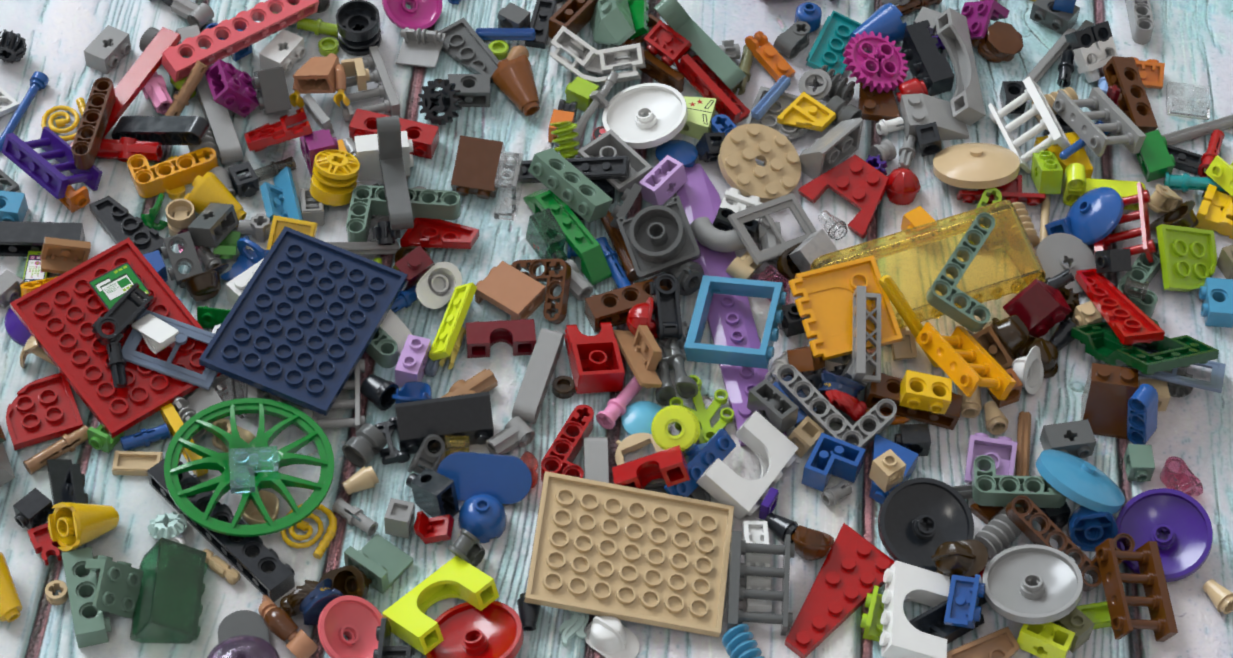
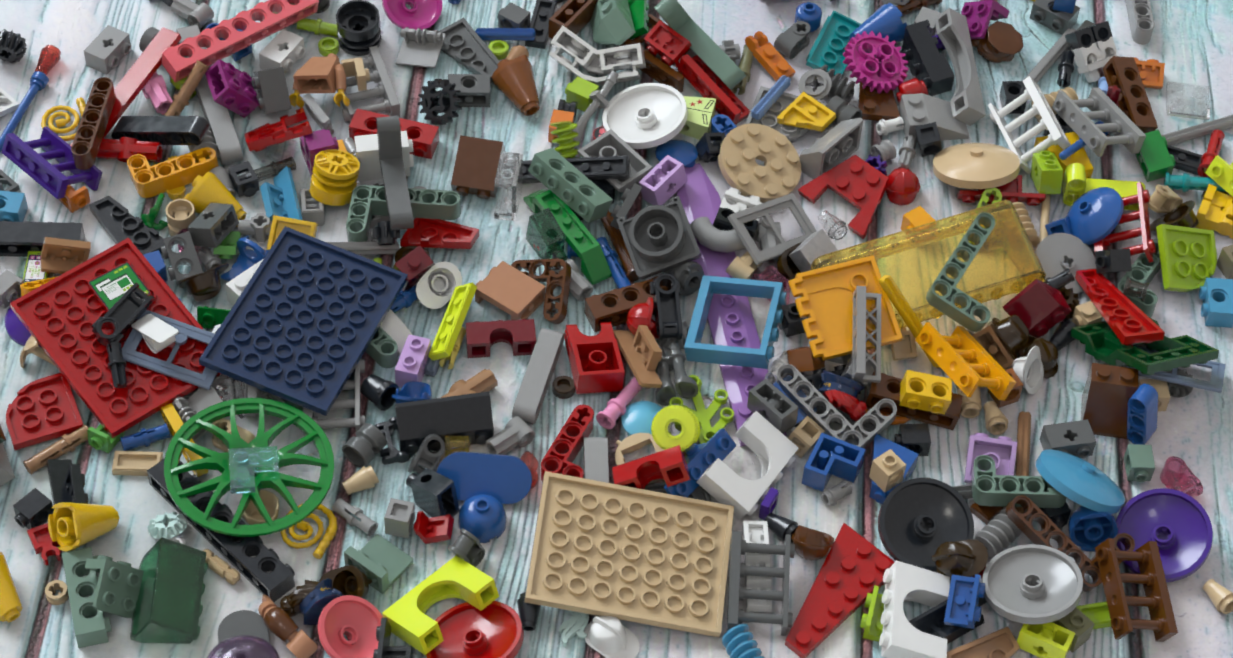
none -> clear red cone [35,45,61,75]

